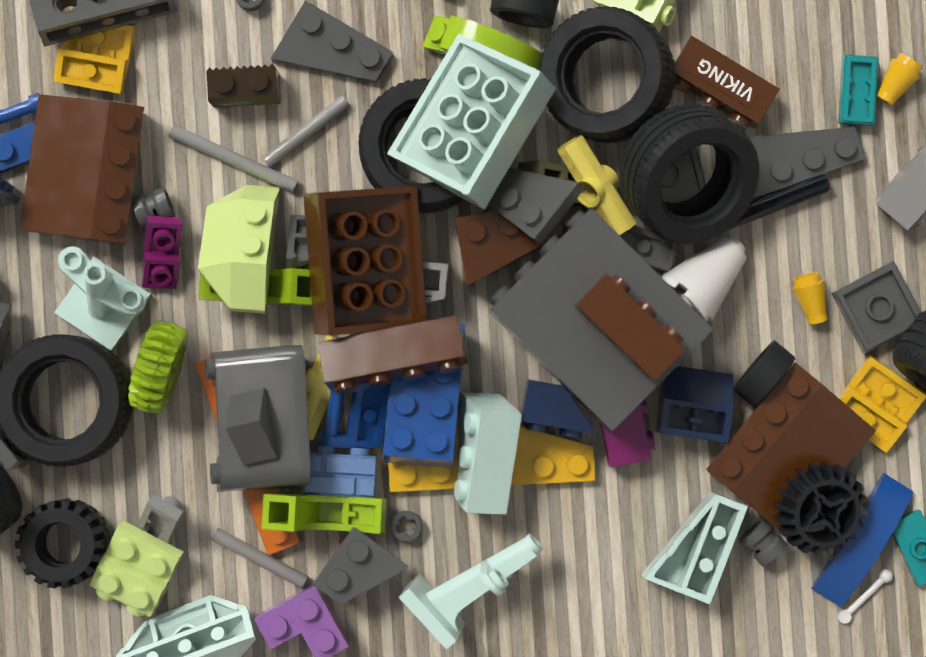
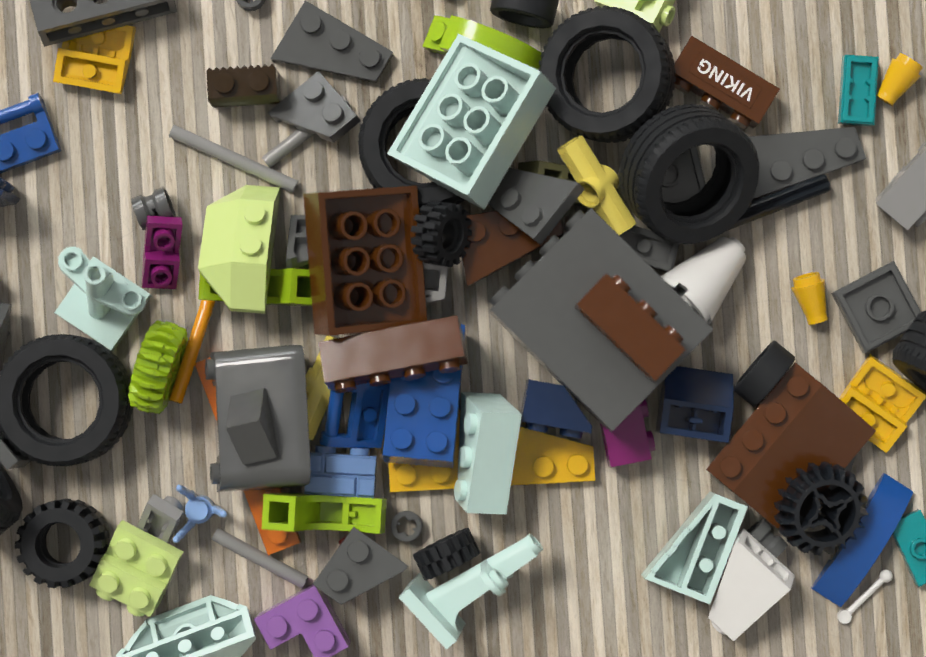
reddish brown slope [20,94,144,246] -> none
none -> light orange bar [169,300,216,404]
none -> light blue plant [173,485,227,543]
none -> wing [268,71,361,143]
none -> black tyre [411,201,472,267]
none -> black tyre [413,528,481,581]
none -> white slope [708,528,795,641]

